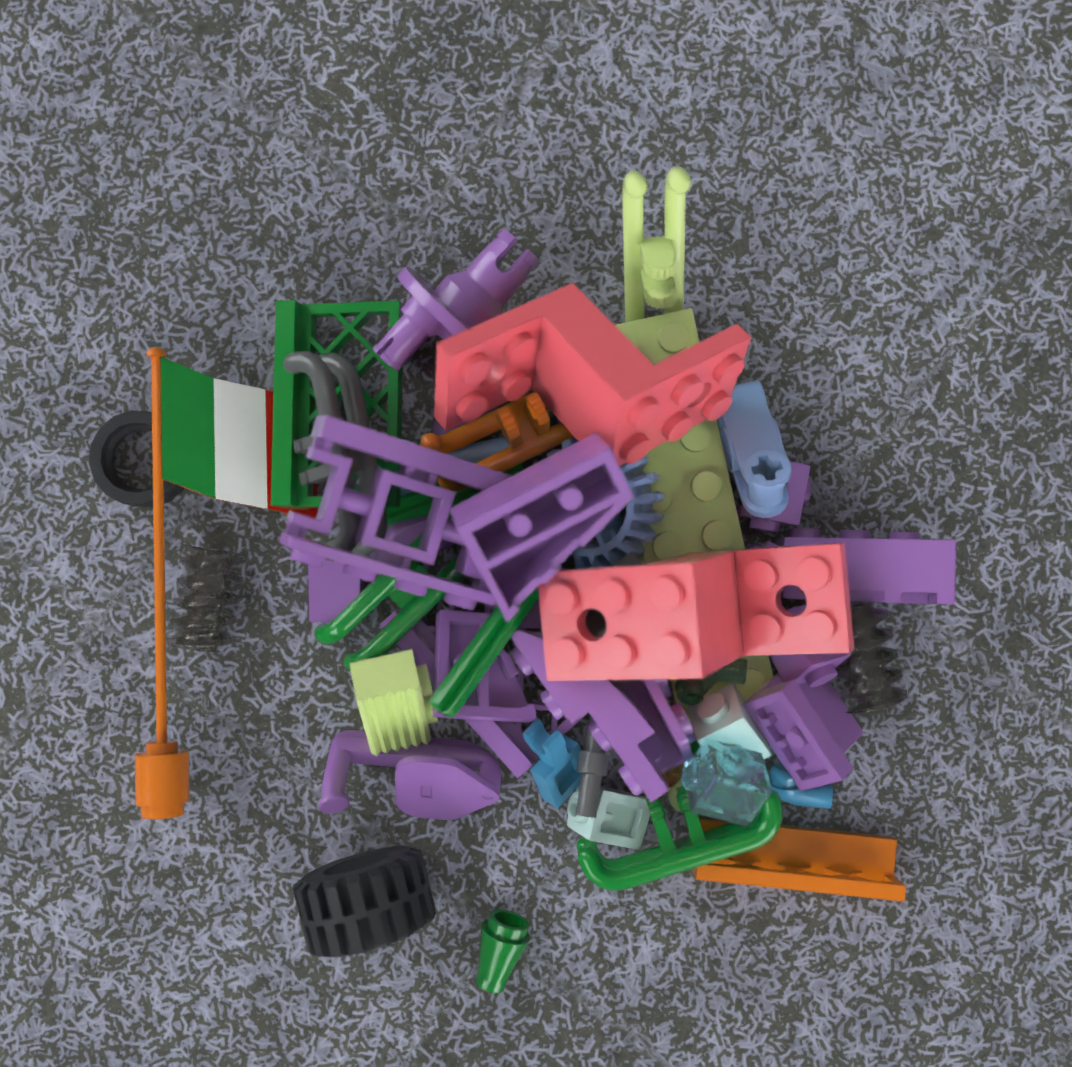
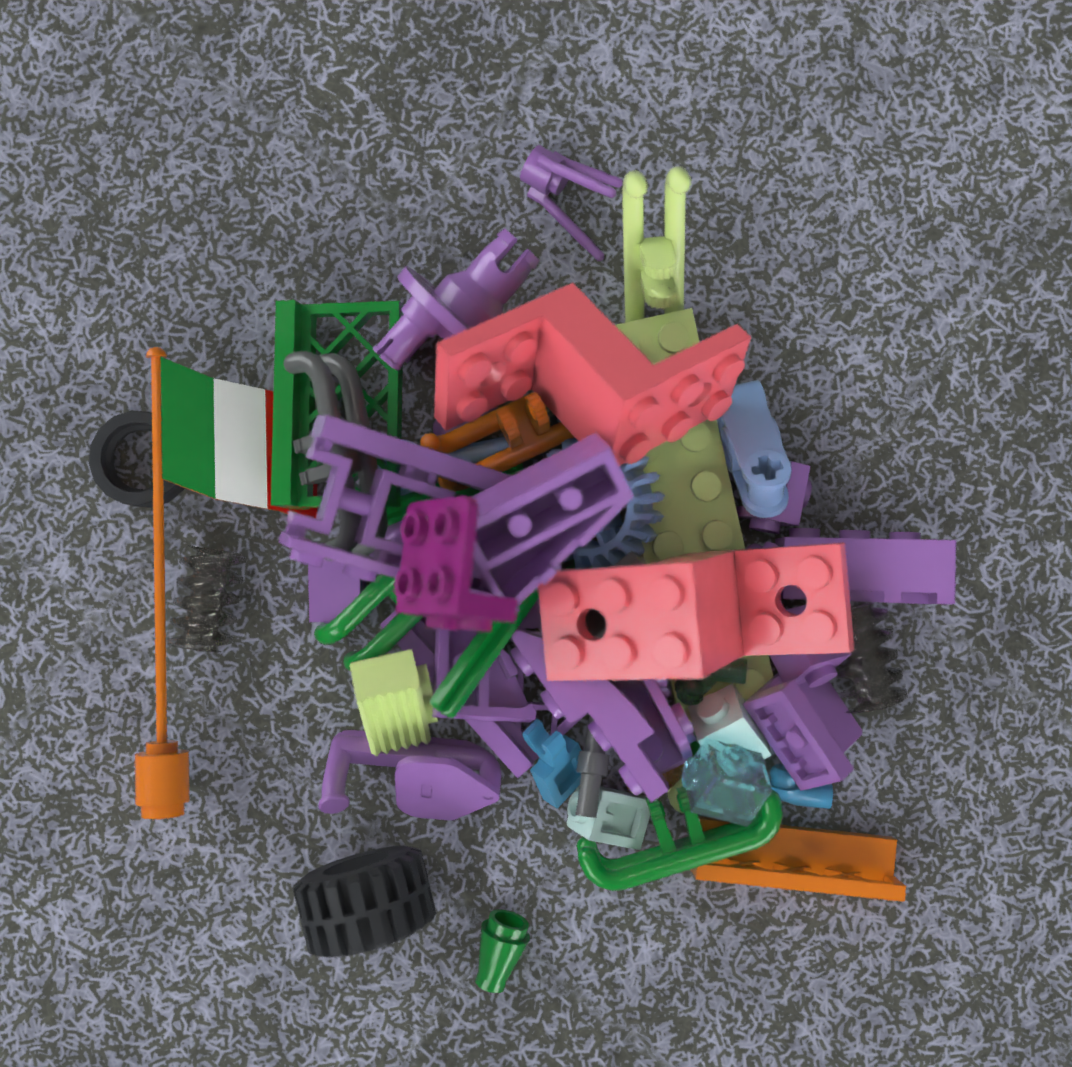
none -> magenta bracket [394,496,518,632]
none -> medium lavender plant [520,145,623,261]

